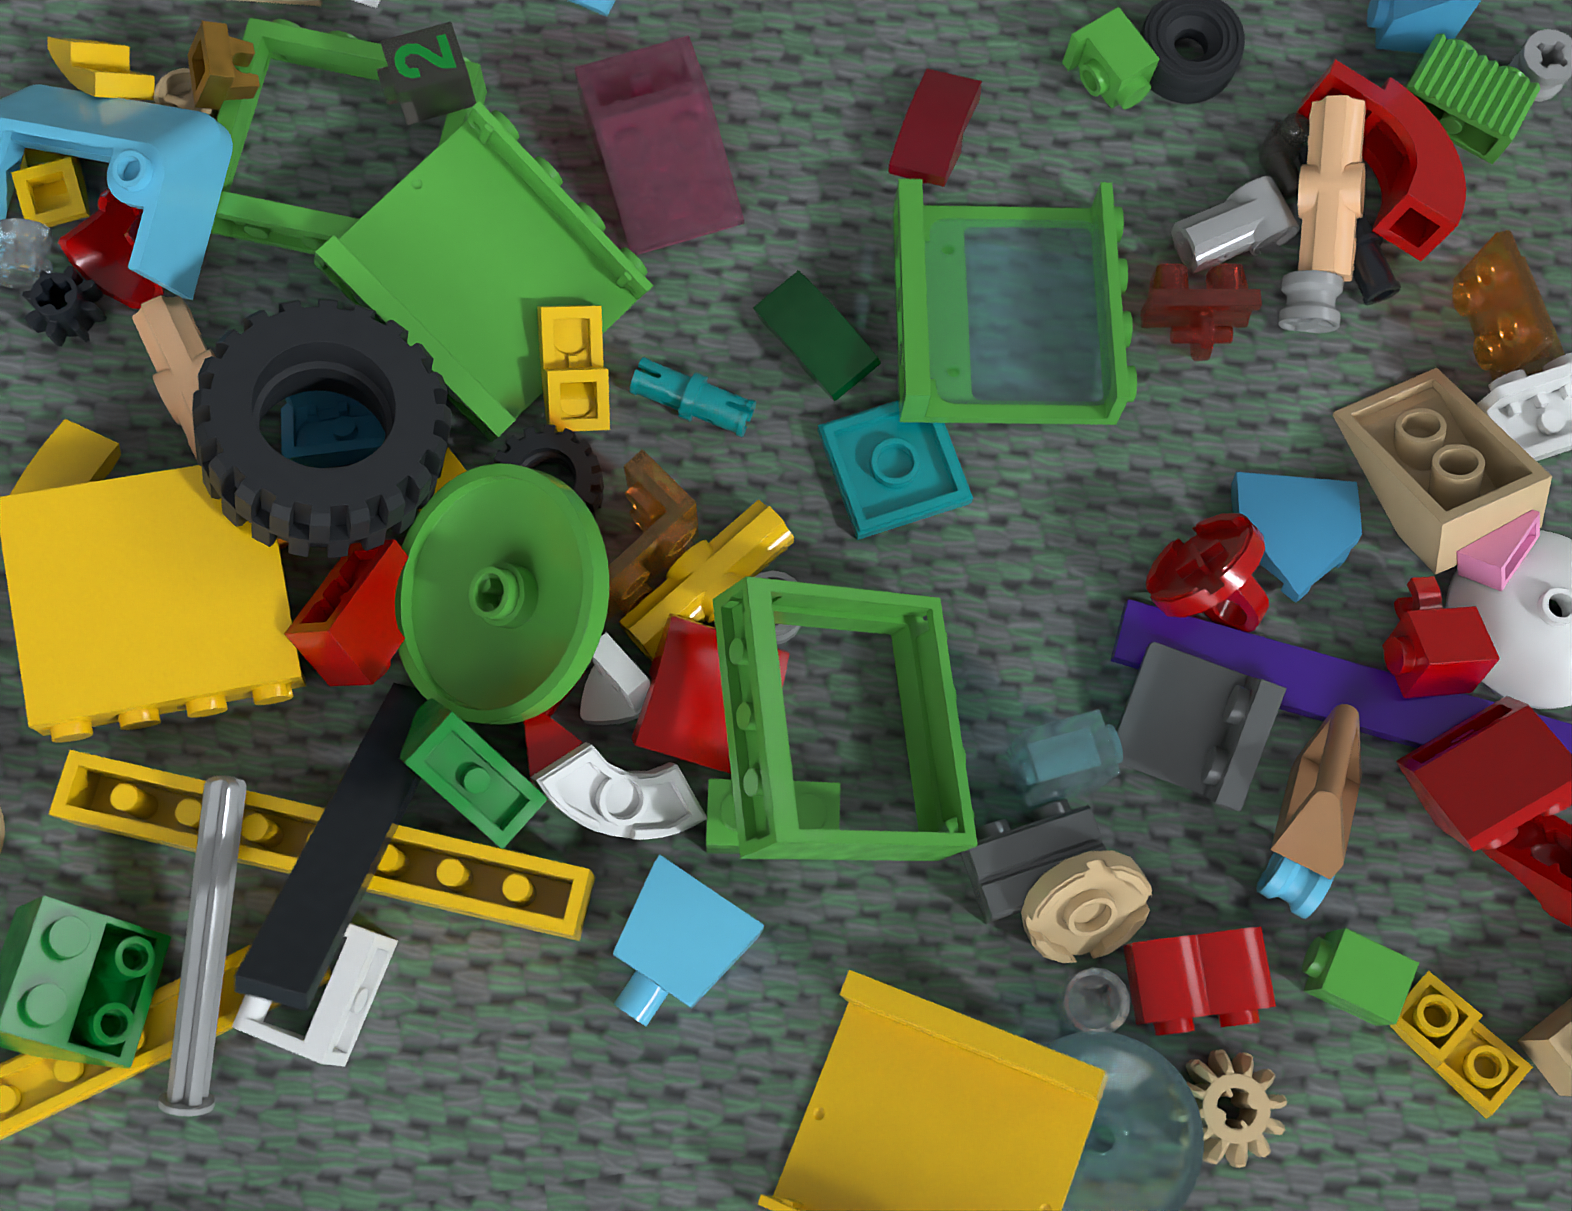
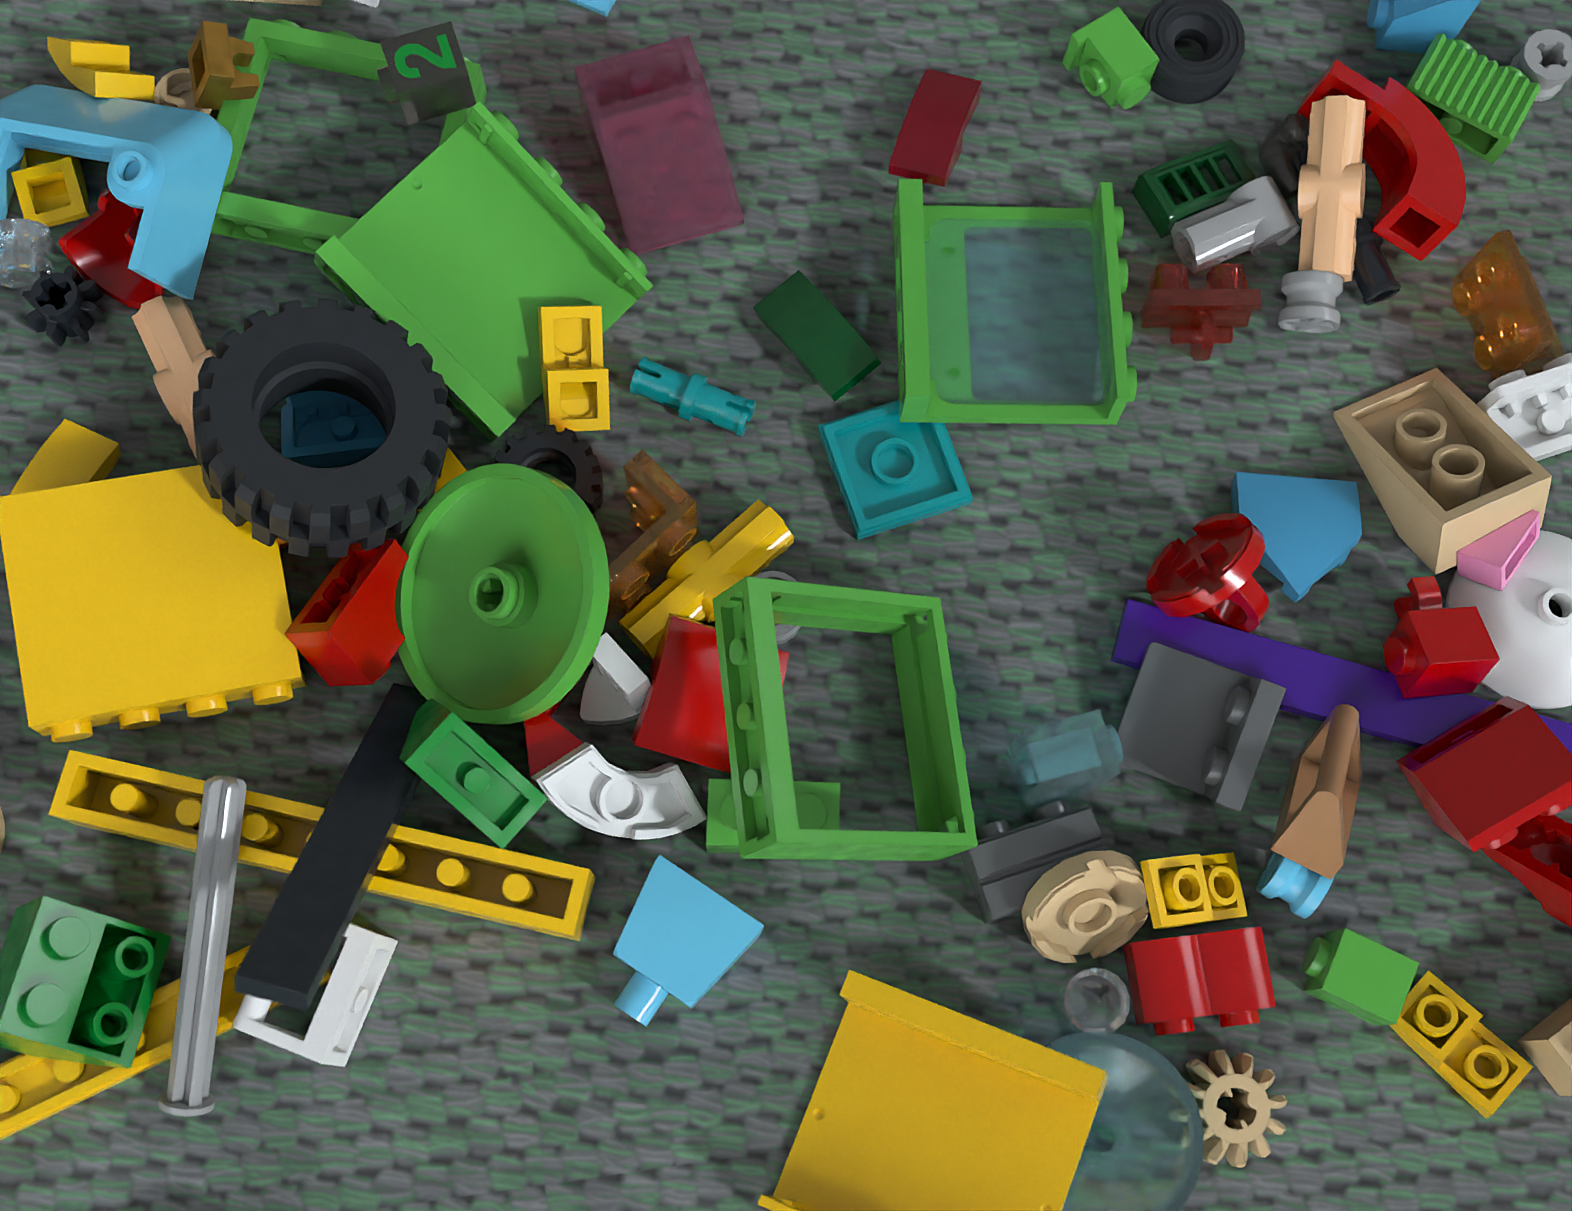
none -> dark green slope [1132,139,1257,239]
none -> yellow slope [1140,852,1248,929]

